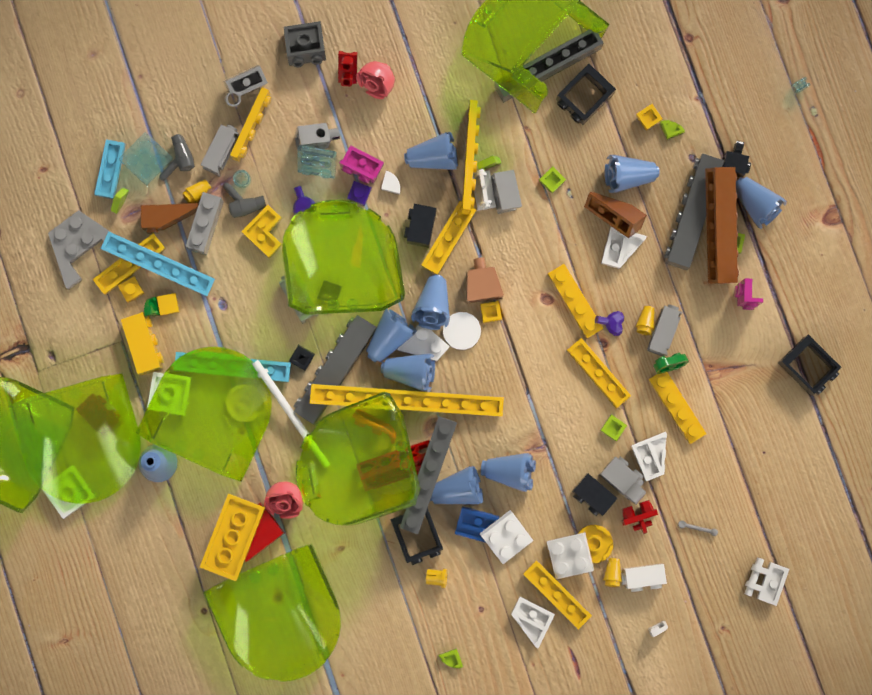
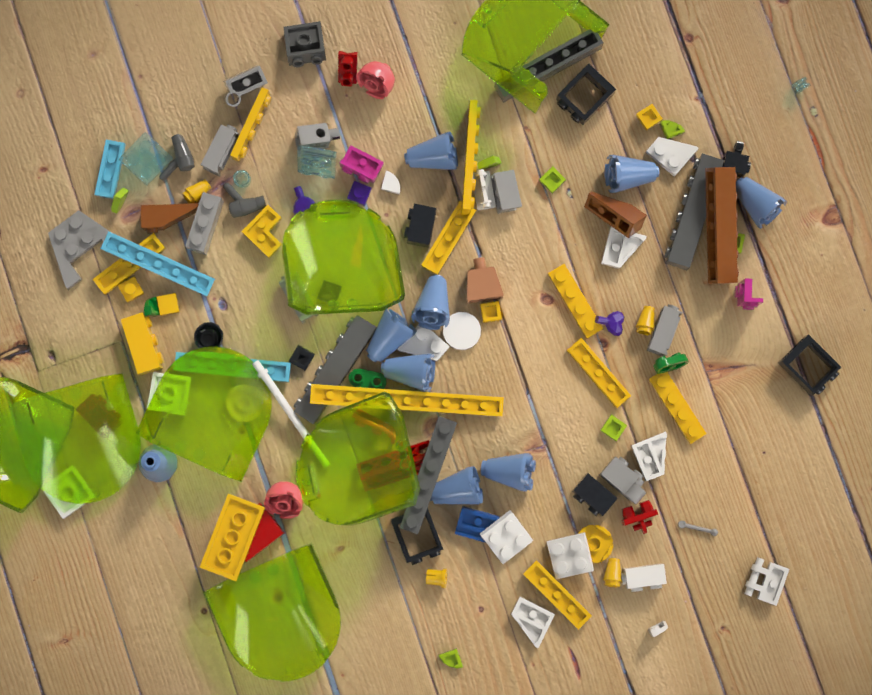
none -> black hair [194,322,223,352]
none -> green plate [349,369,387,389]
none -> white wing [645,137,699,177]

